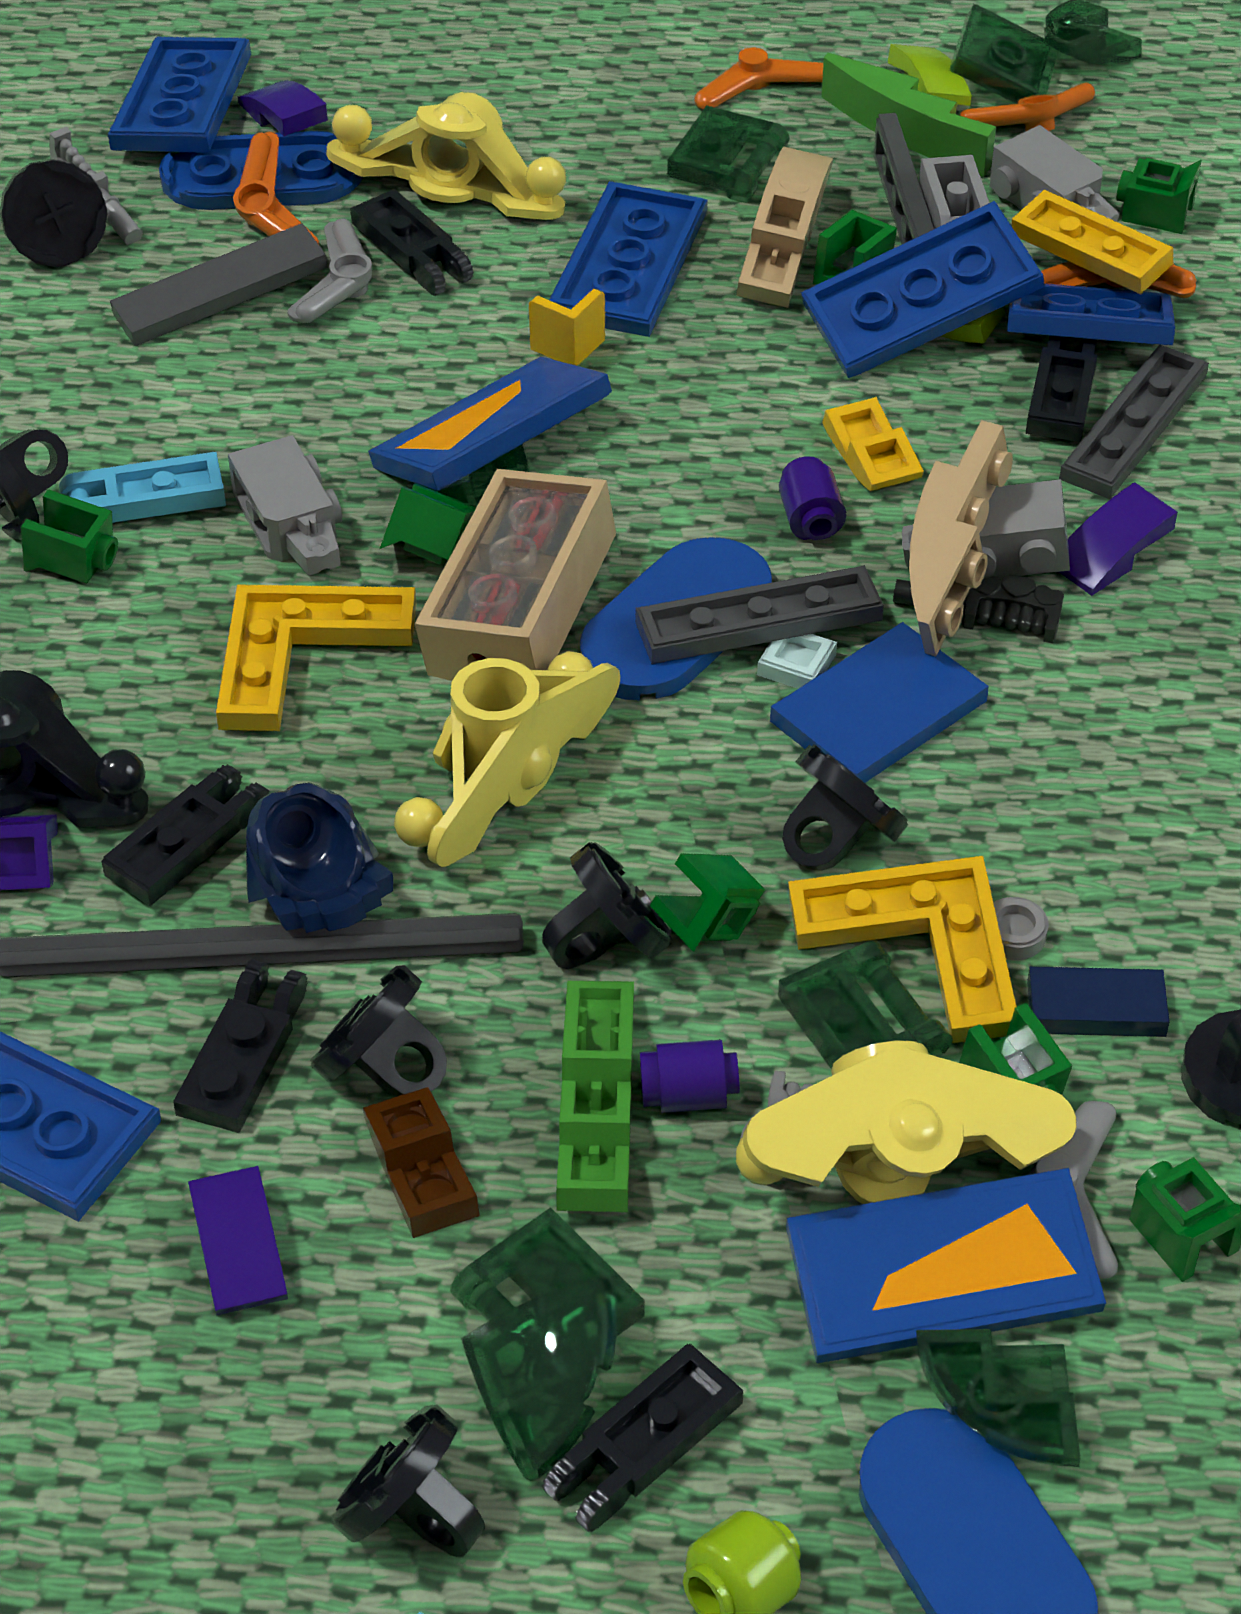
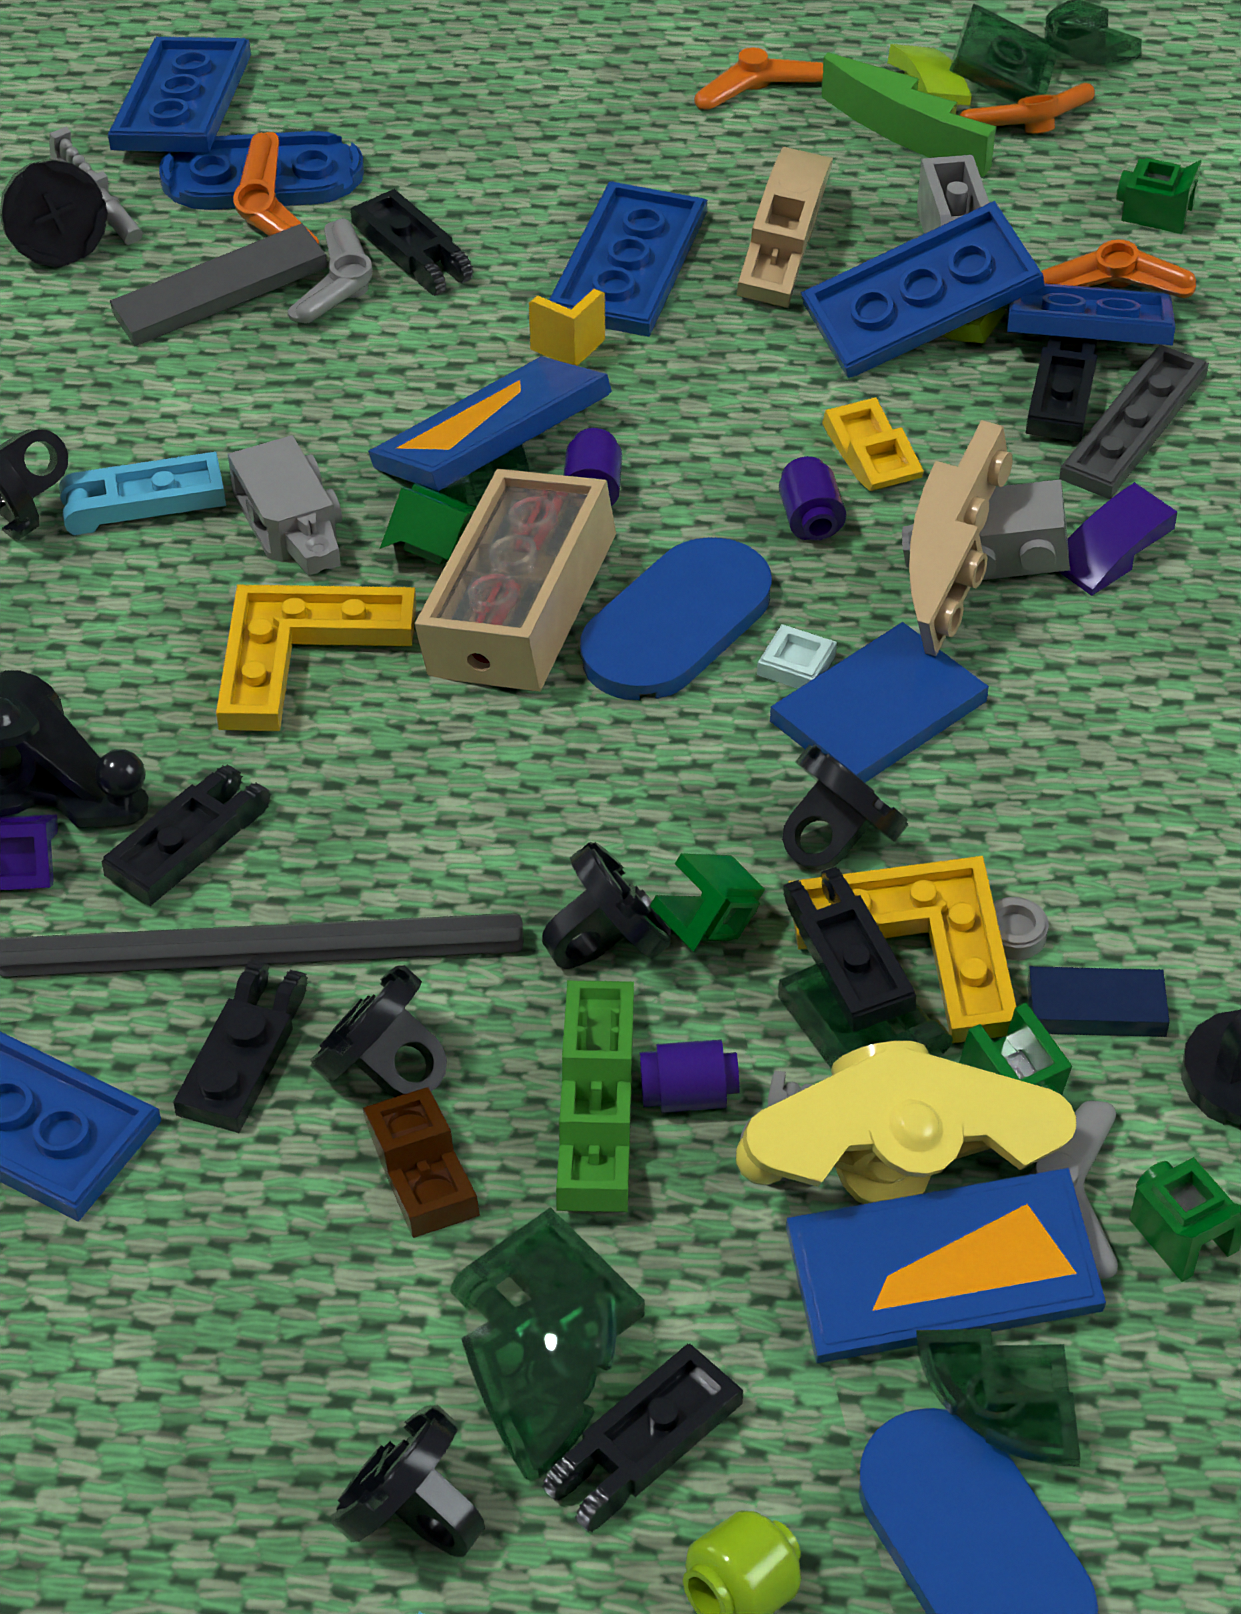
green window [21,489,118,584] -> none
dark purple slope [188,1166,288,1316] -> none
dark purple slope [237,80,328,136] -> none
dark blue hair [246,782,393,933] -> none
light yellow piece [326,92,566,220] -> none
light yellow piece [394,651,621,867] -> none
dark grey tile [635,565,884,664] -> none
clear green plate [667,105,790,203] -> none
green window [813,210,897,285] -> none
dark grey tile [874,113,934,245] -> none
pearl dark grey piece [893,575,1064,643] -> none
light grey hinge [989,125,1119,222] -> none
yellow plate [1011,189,1173,294] -> none
none -> dark purple brick [564,428,622,506]
none -> black hinge [783,866,916,1032]

